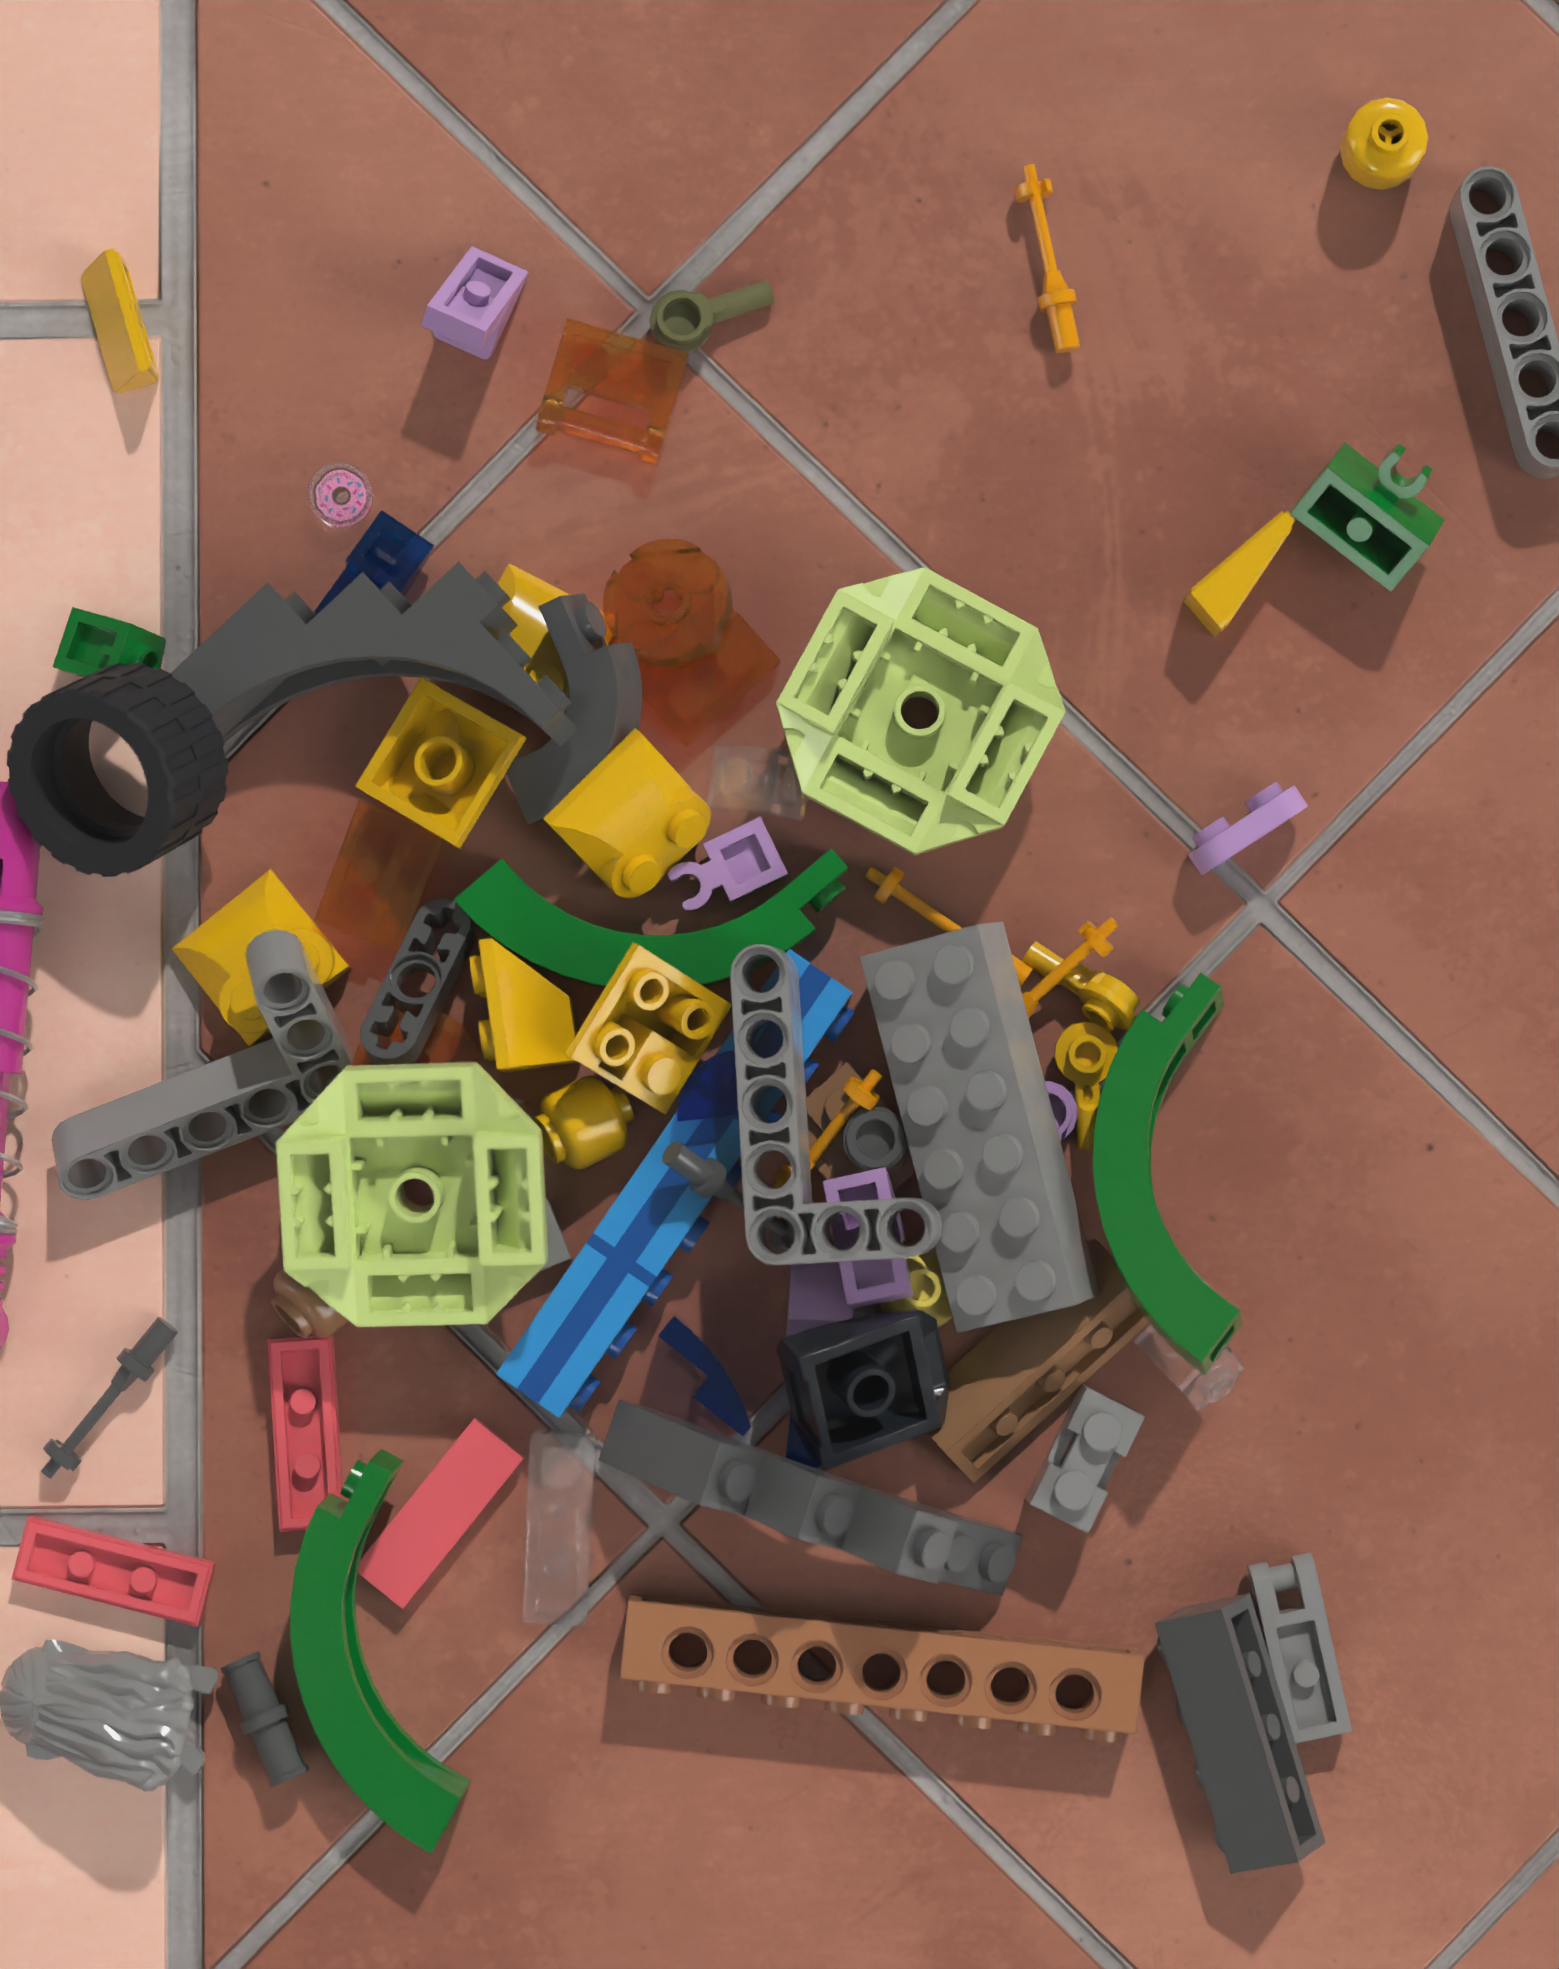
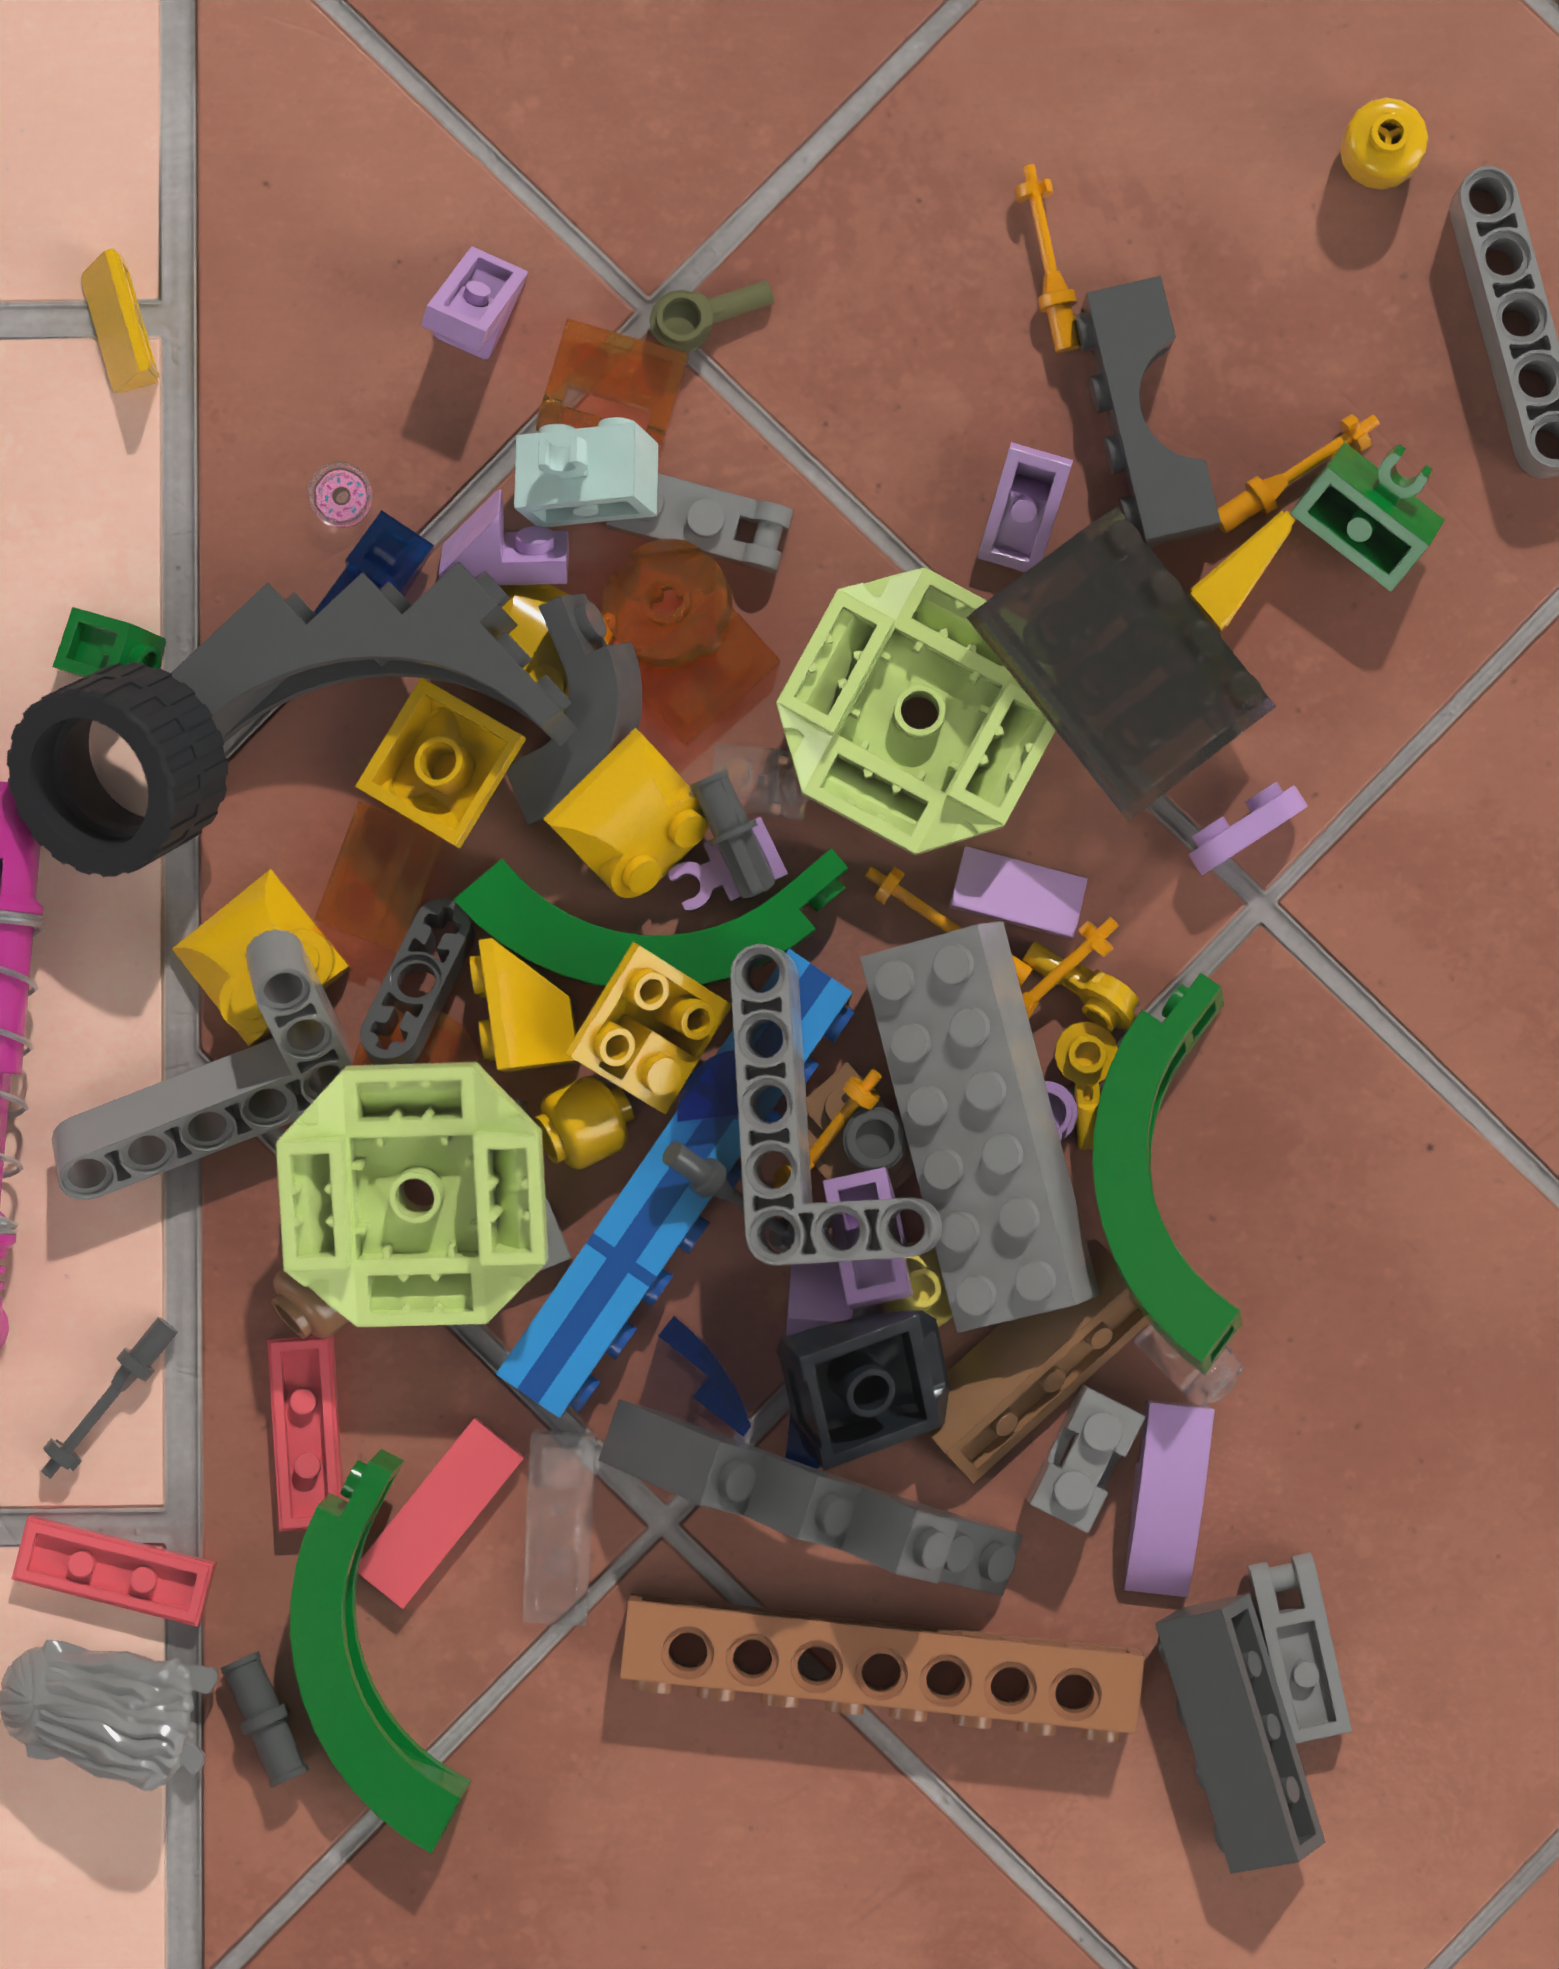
none -> lavender slope [439,489,569,585]
none -> light aqua brick [514,417,658,527]
none -> light grey plate [606,473,794,573]
none -> dark grey axle [689,769,775,898]
none -> lavender slope [949,846,1088,940]
none -> clear smoke slope [967,507,1276,822]
none -> lavender slope [977,442,1073,576]
none -> dark grey arch [1074,276,1221,550]
none -> lavender slope [1123,1399,1215,1597]
none -> light orange piece [1218,414,1380,534]

